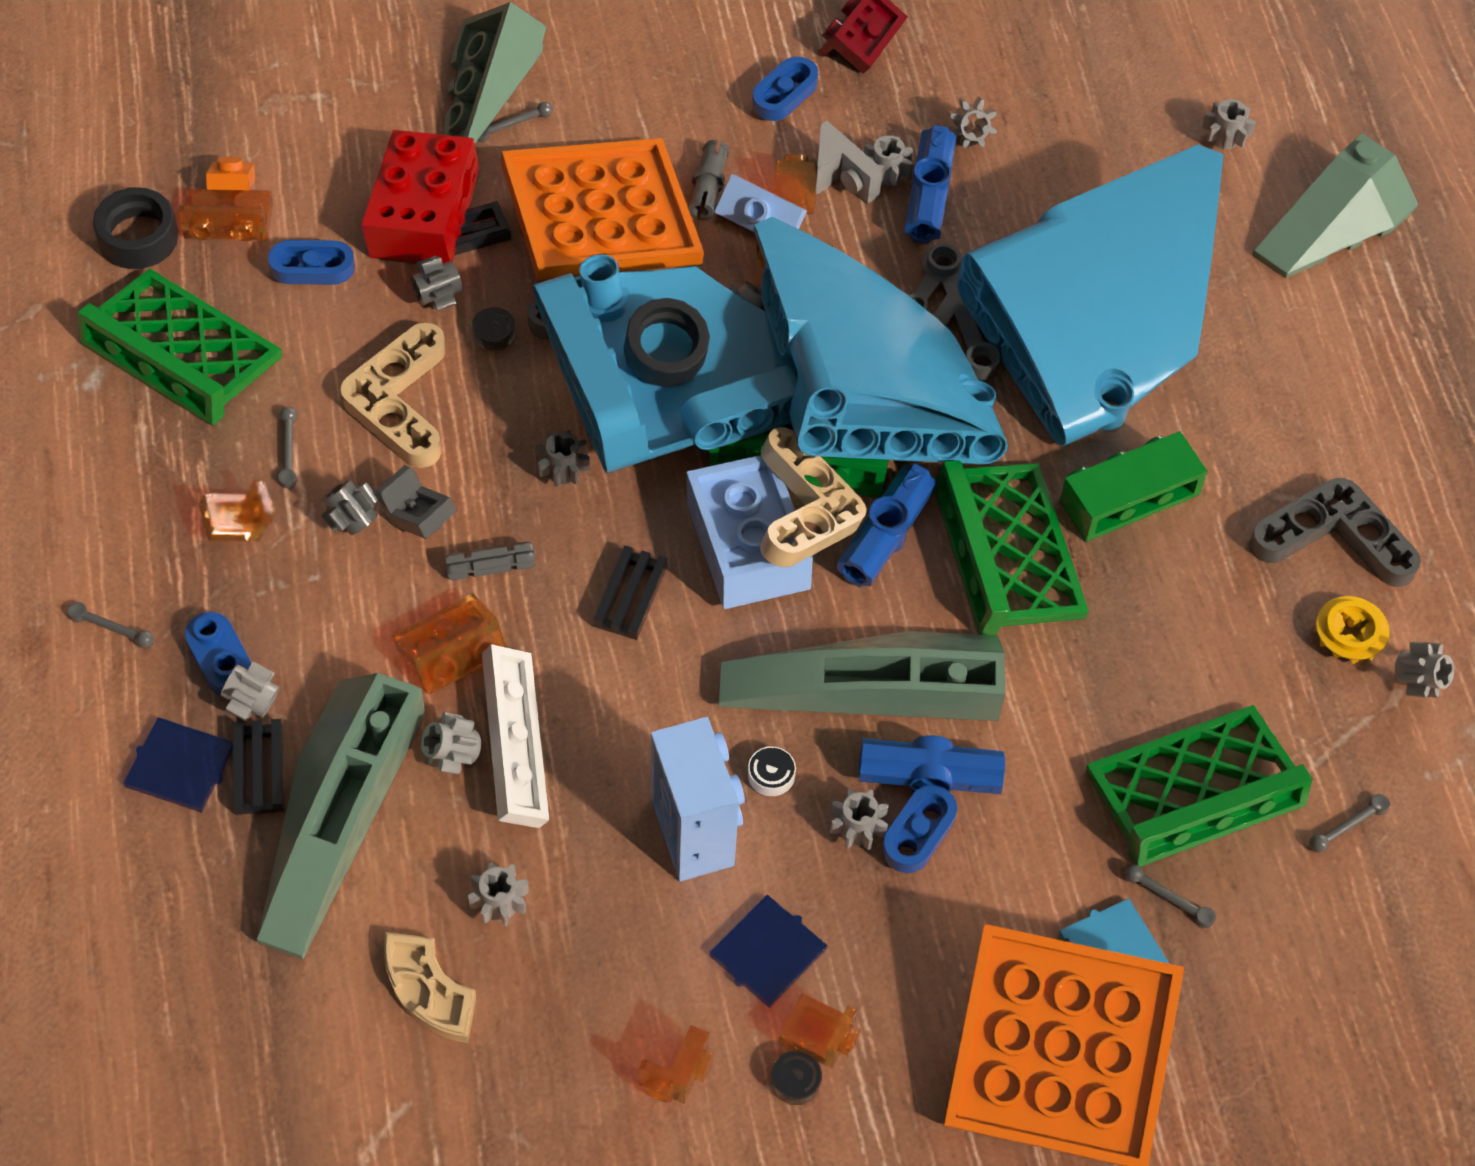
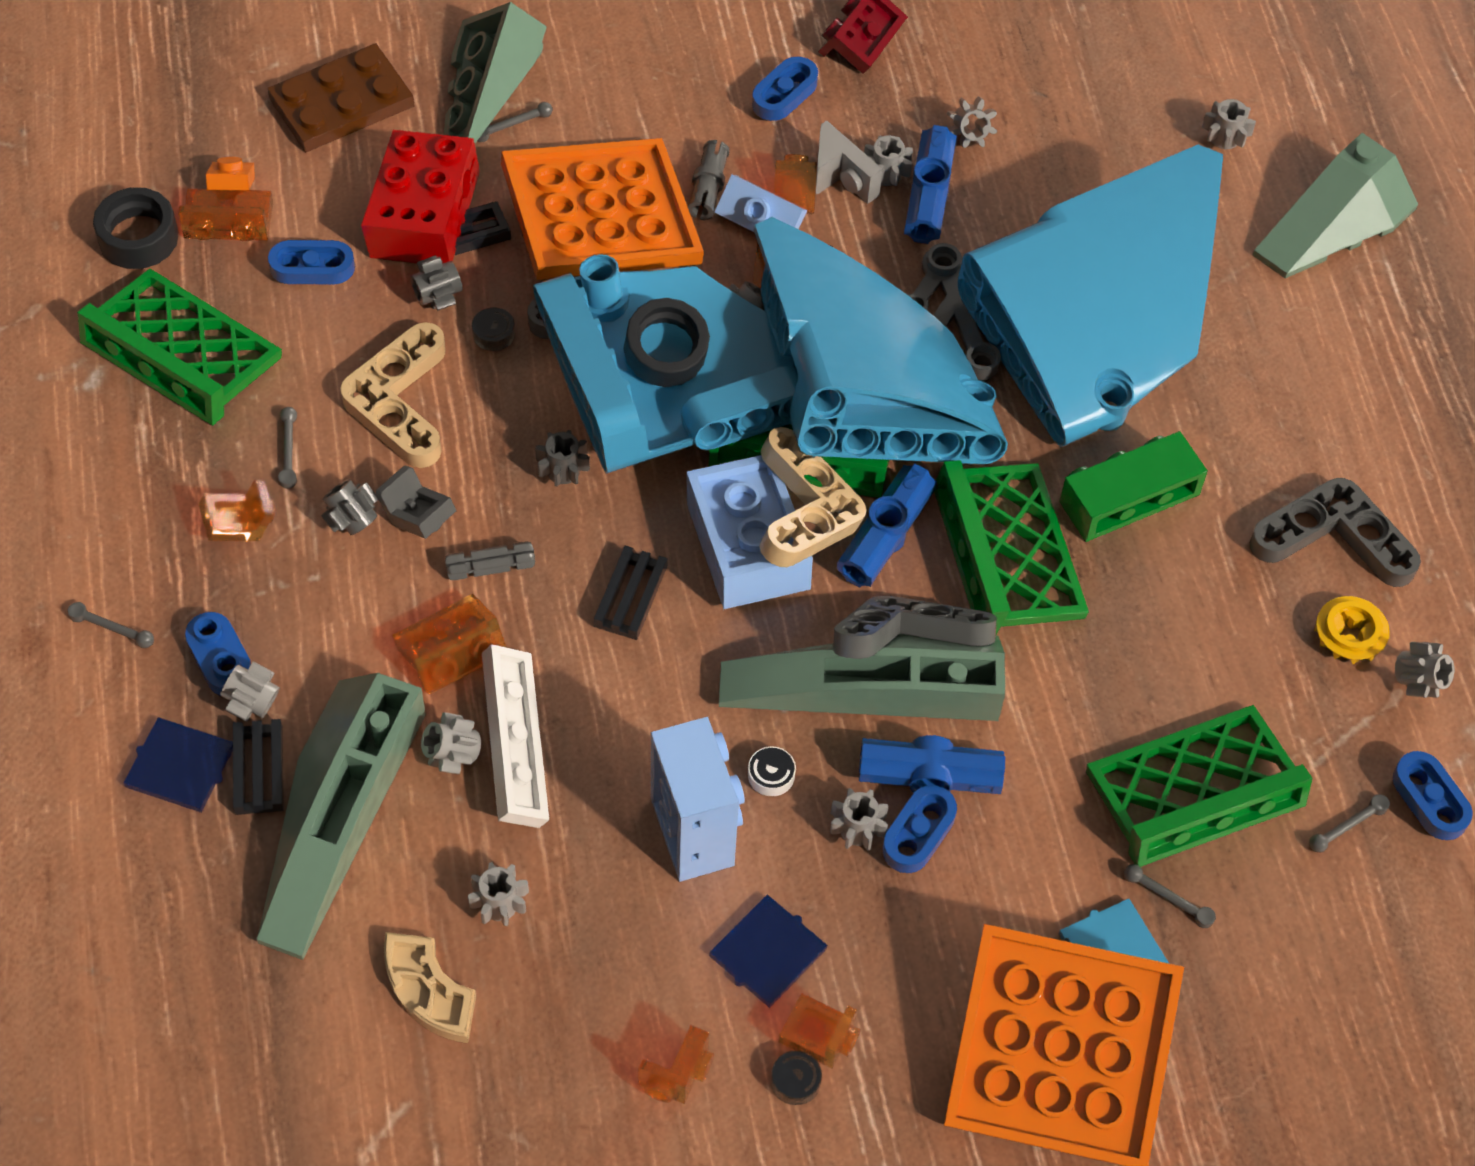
none -> reddish brown plate [267,43,415,153]
none -> dark grey beam [833,596,997,659]
none -> blue plate [1393,751,1473,840]

